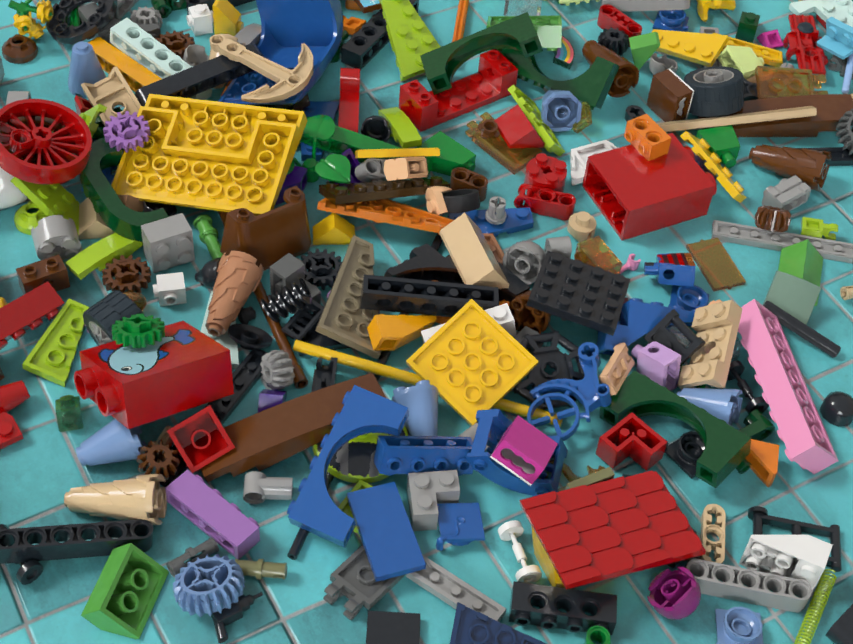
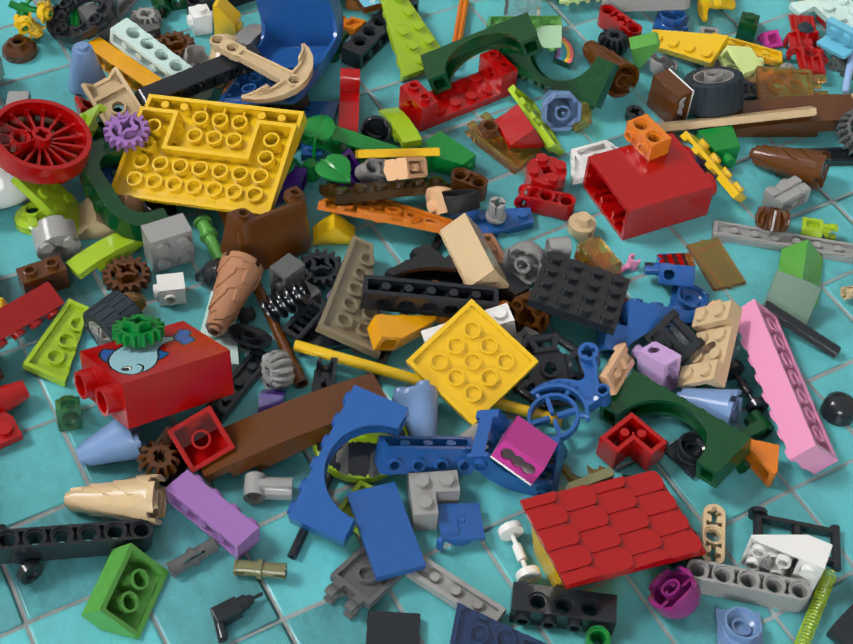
medium blue gear [173,554,245,617] -> none

